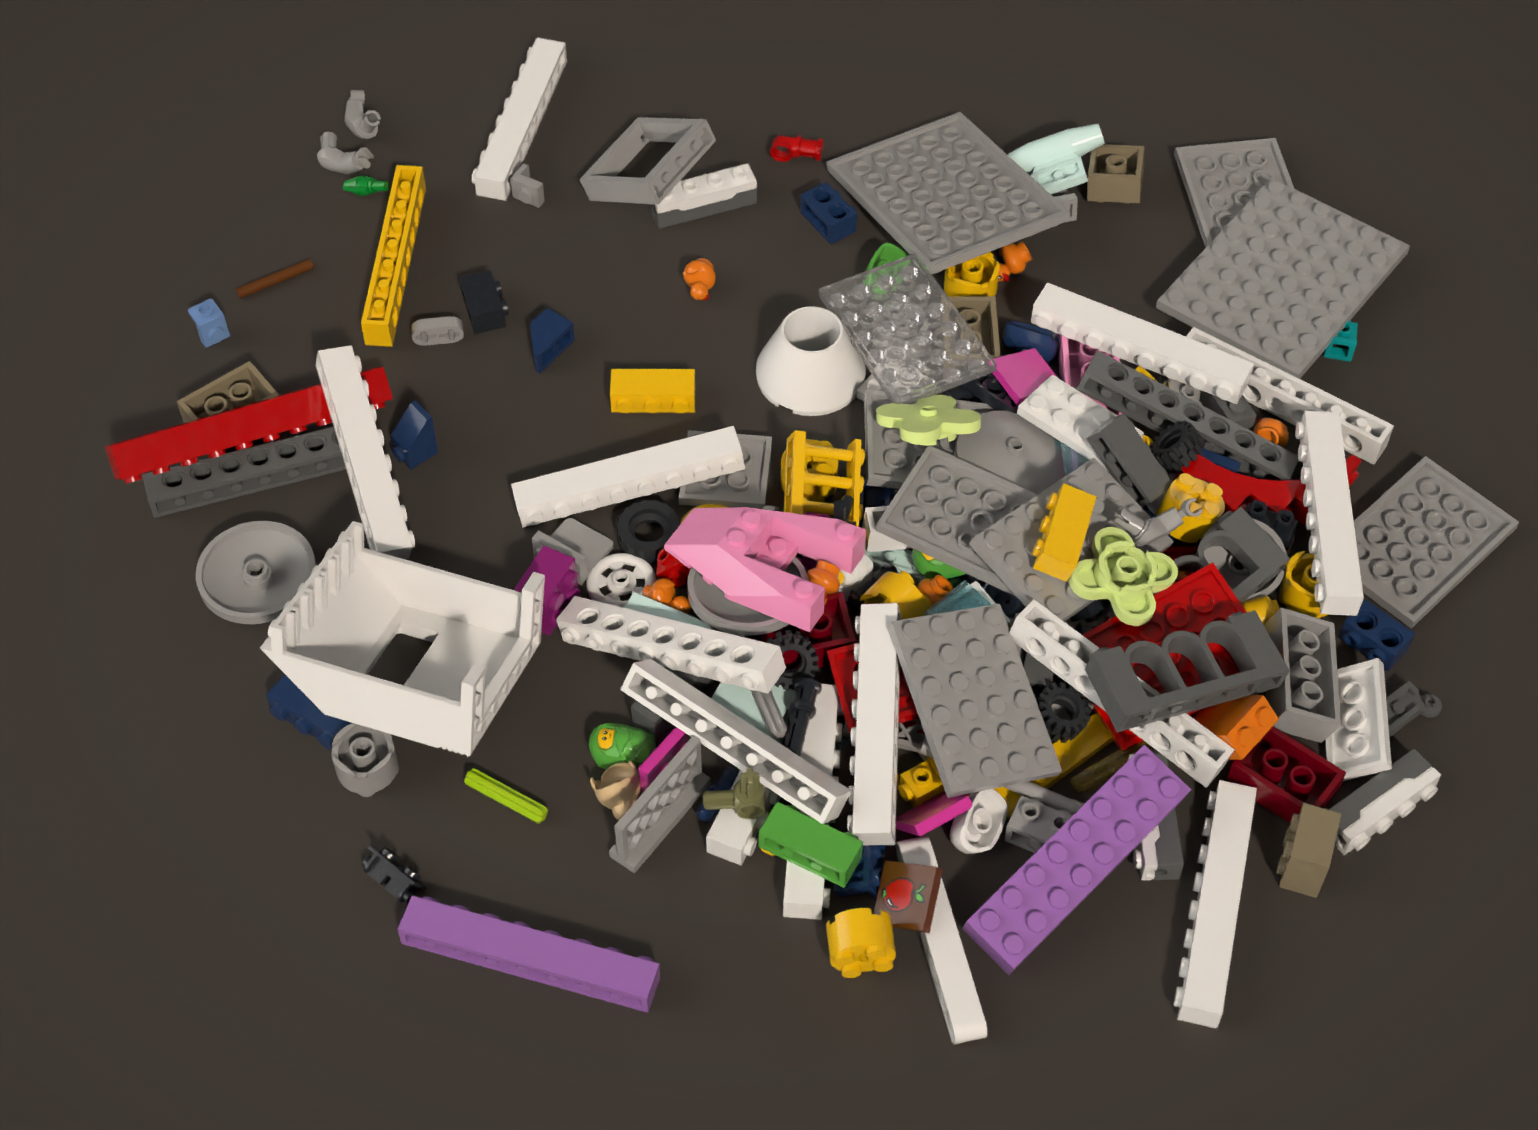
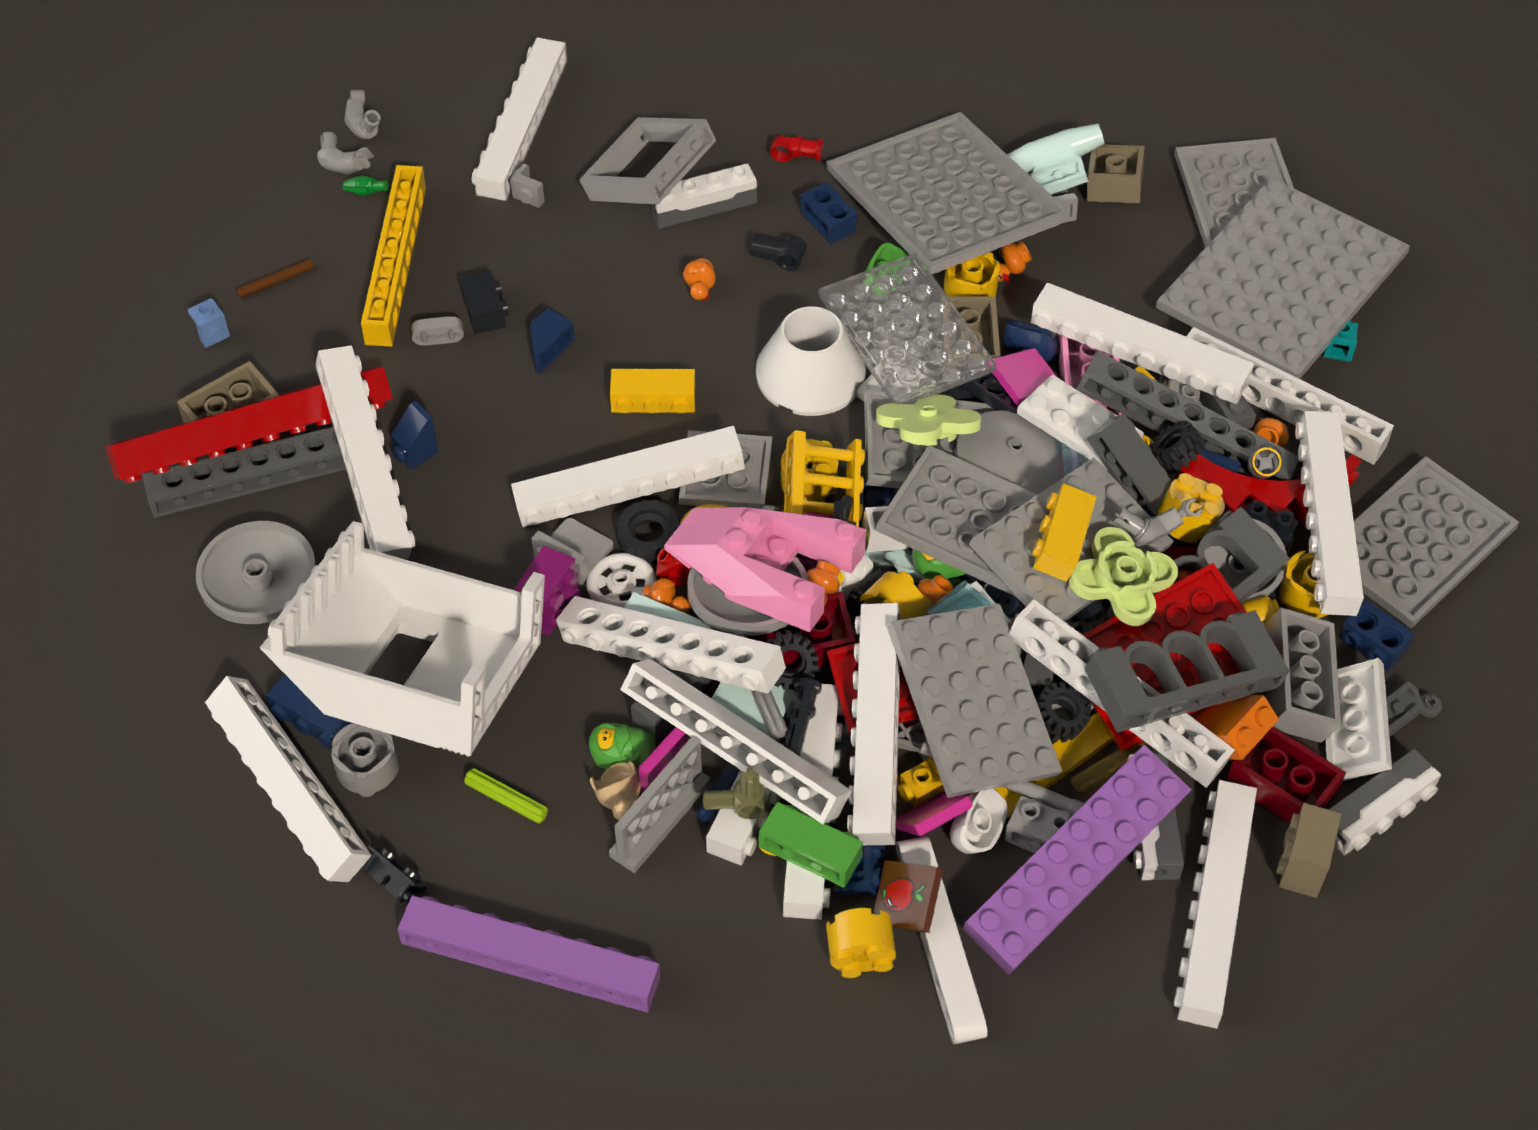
none -> white brick [205,676,372,882]
none -> black piece [750,234,807,271]
none -> flat silver wheel [1248,447,1282,479]

